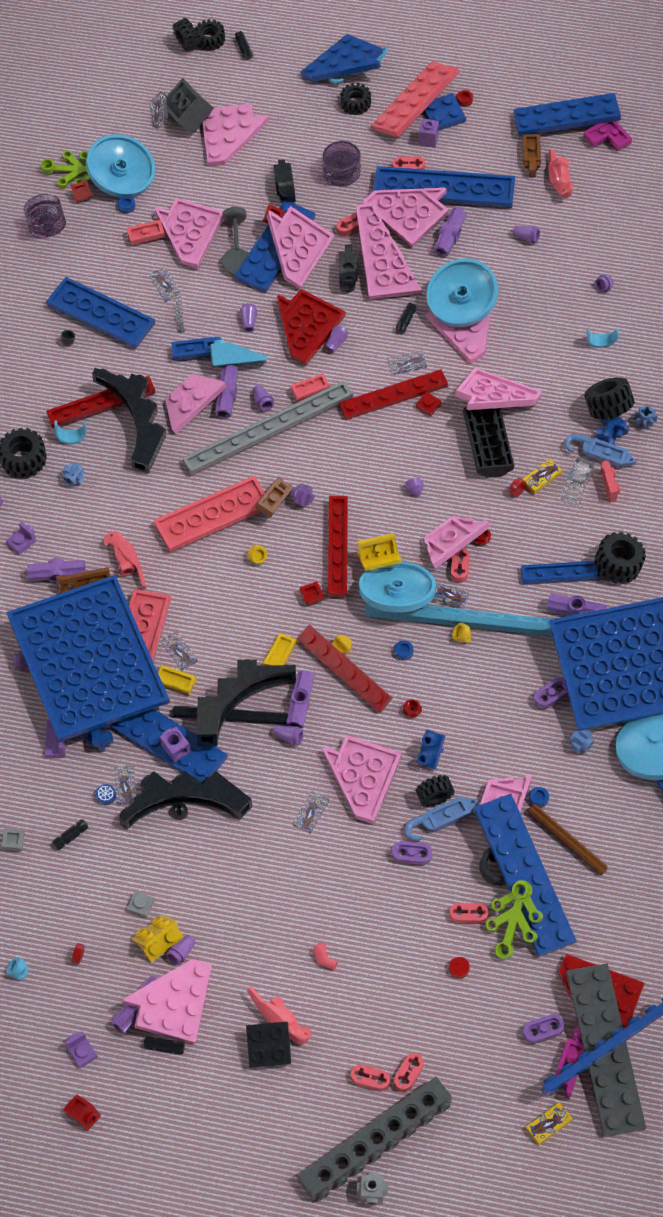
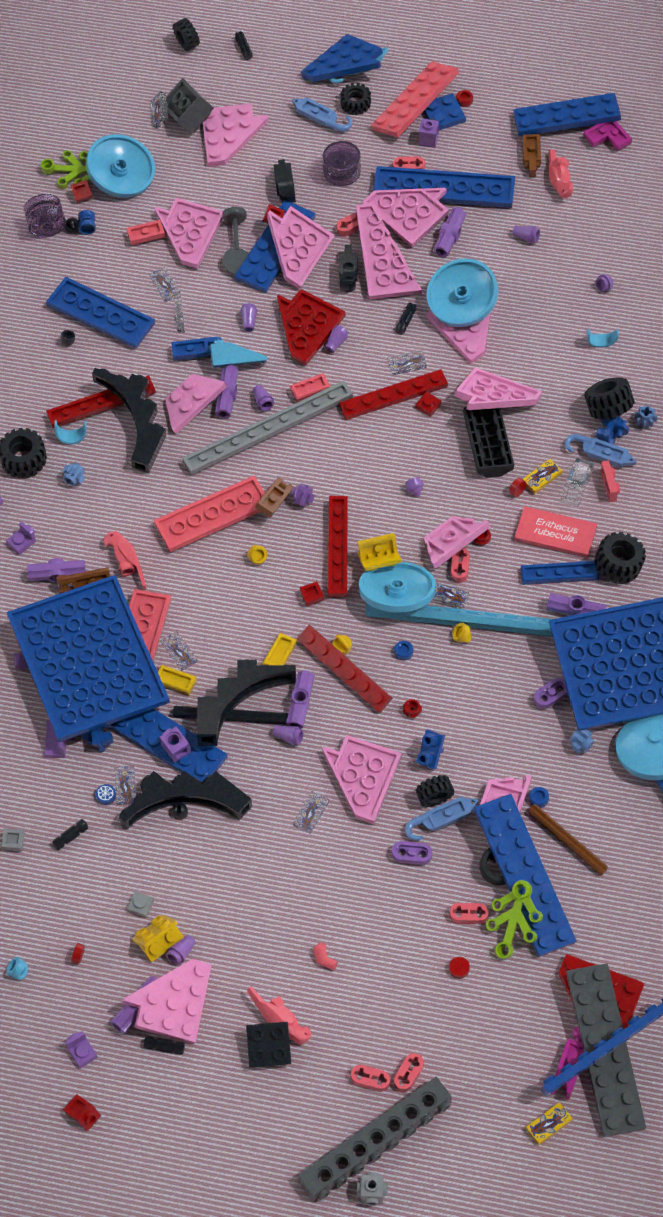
blue tile [118,197,136,214] -> none
black tyre [195,19,225,51] -> none
medium lavender plate [523,1014,564,1044] -> none
none -> black hinge [64,217,79,232]
none -> blue wheel [78,210,96,235]
none -> medium blue plate [292,97,353,132]
none -> coral tile [514,506,597,558]

